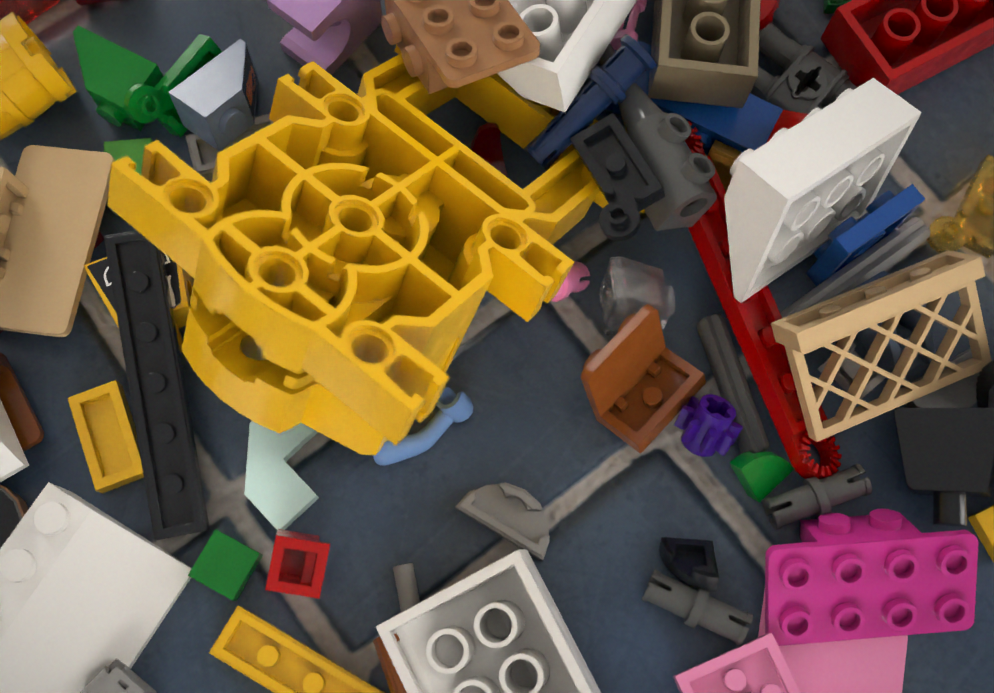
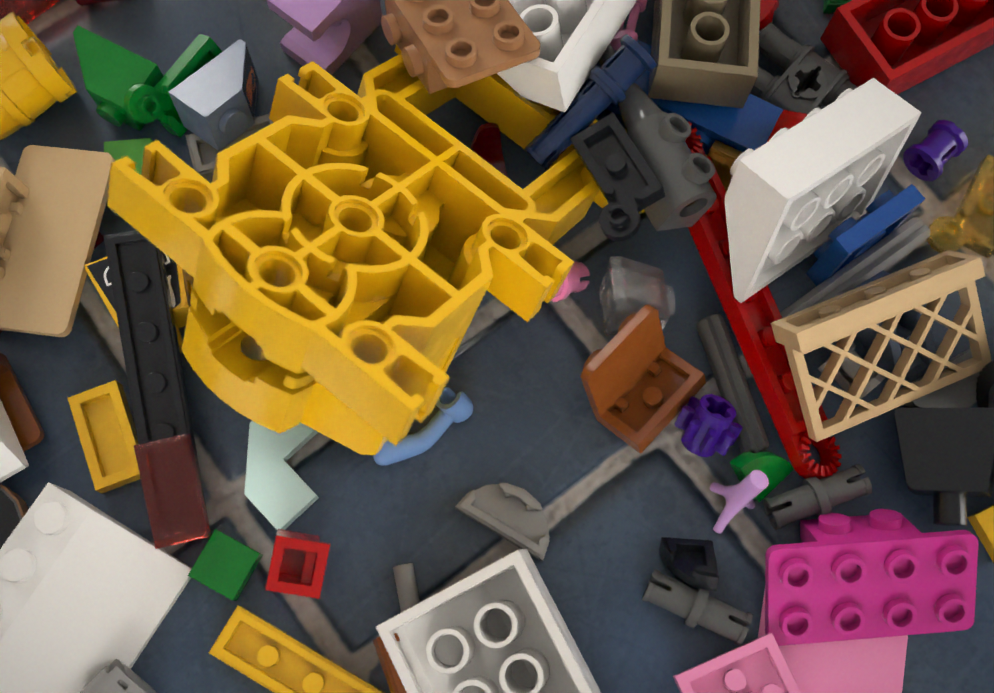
none -> clear red tile [134,434,211,549]
none -> lavender bar [710,470,769,534]
none -> dark purple bush [903,120,968,181]

